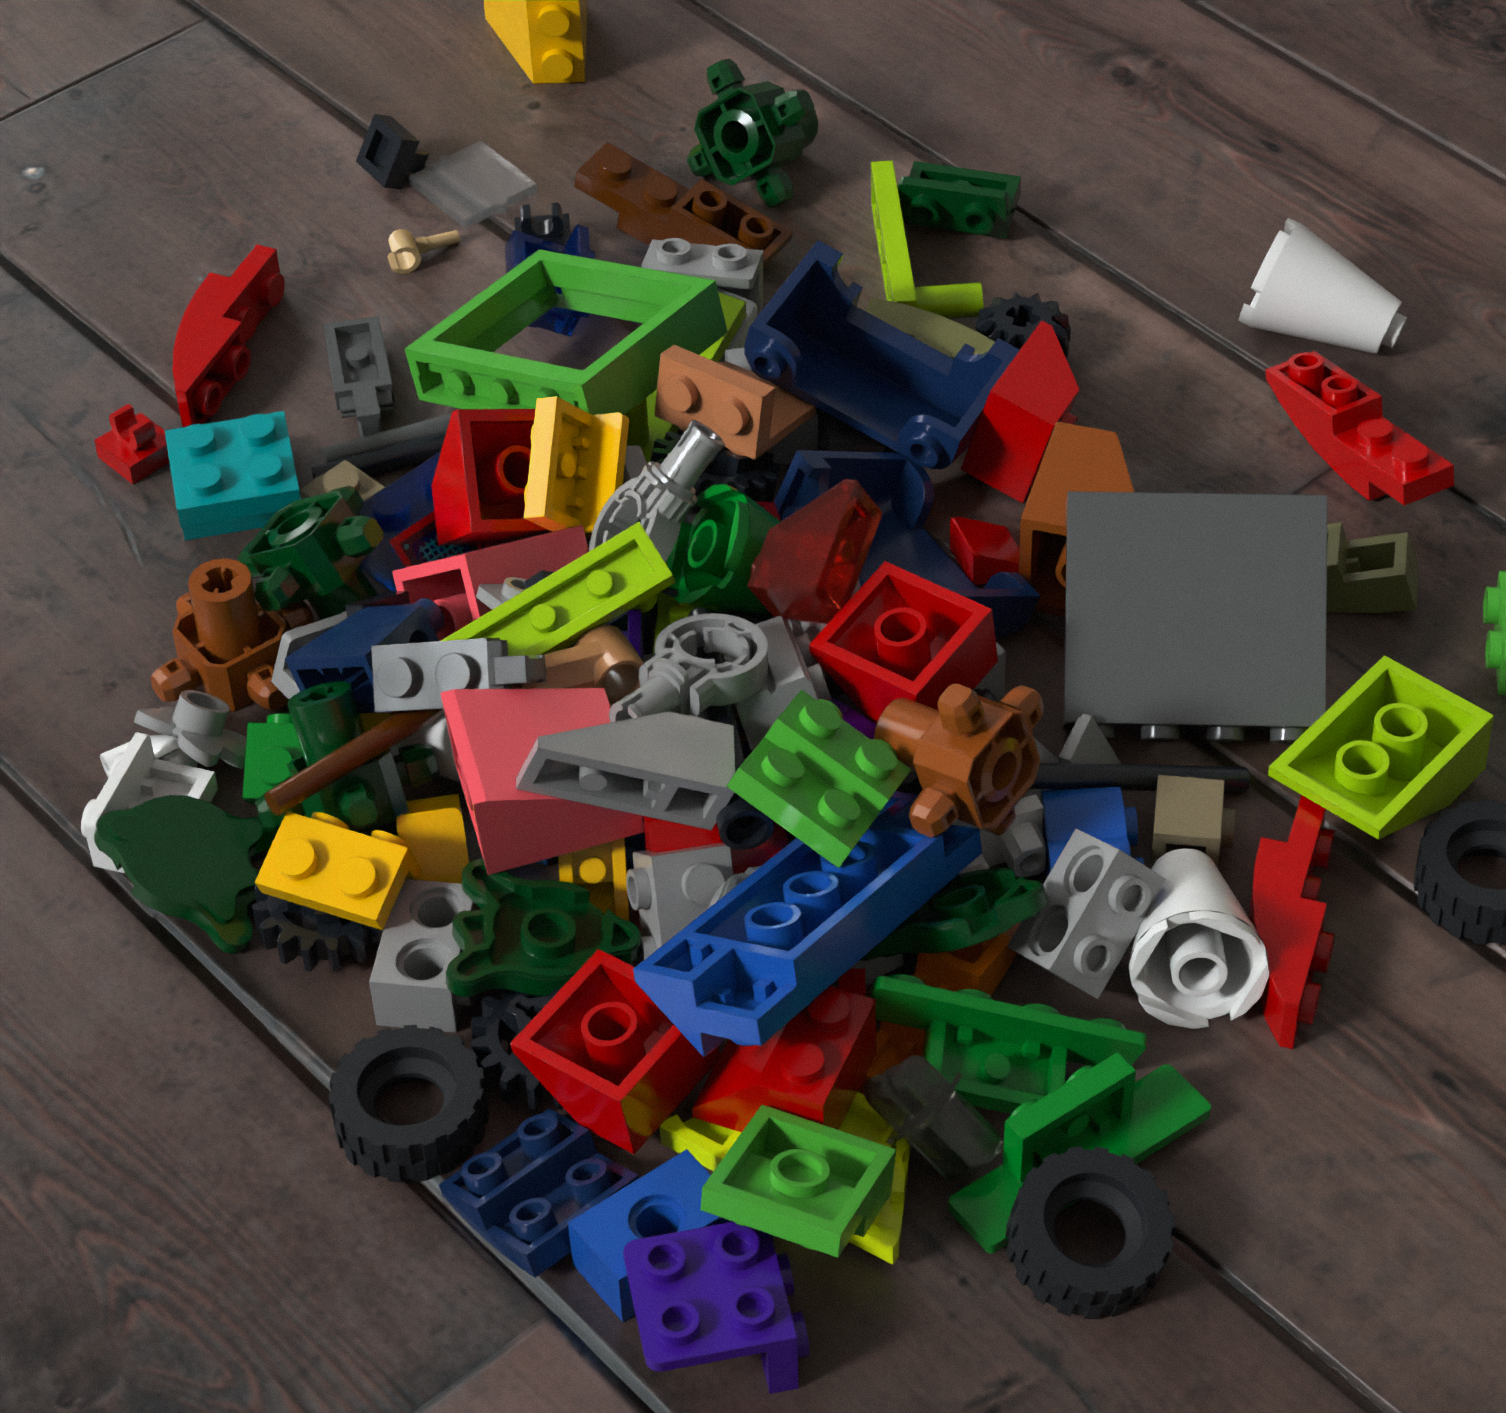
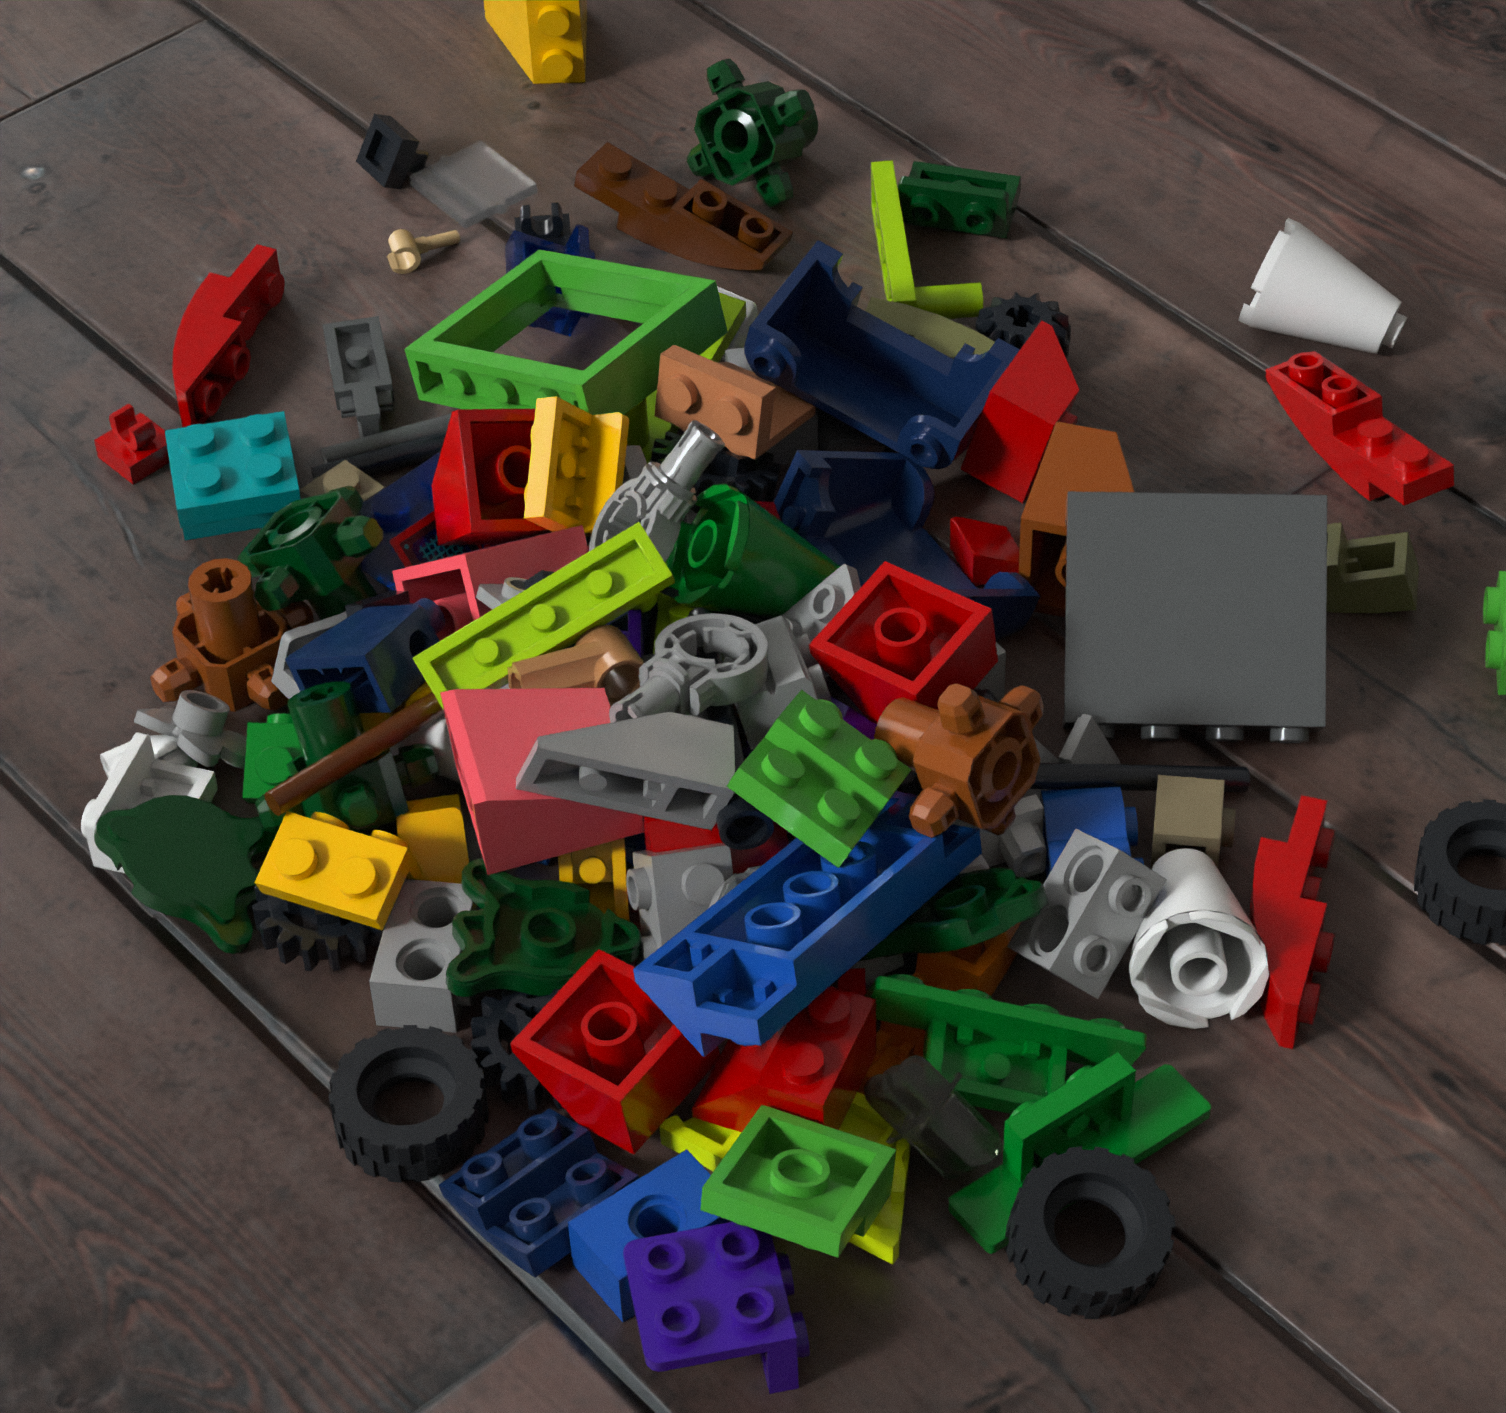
hinge [371,638,546,712] -> none
light grey bracket [641,238,763,315] -> none
clear red slope [747,479,883,624] -> none
lime slope [1268,655,1494,840] -> none

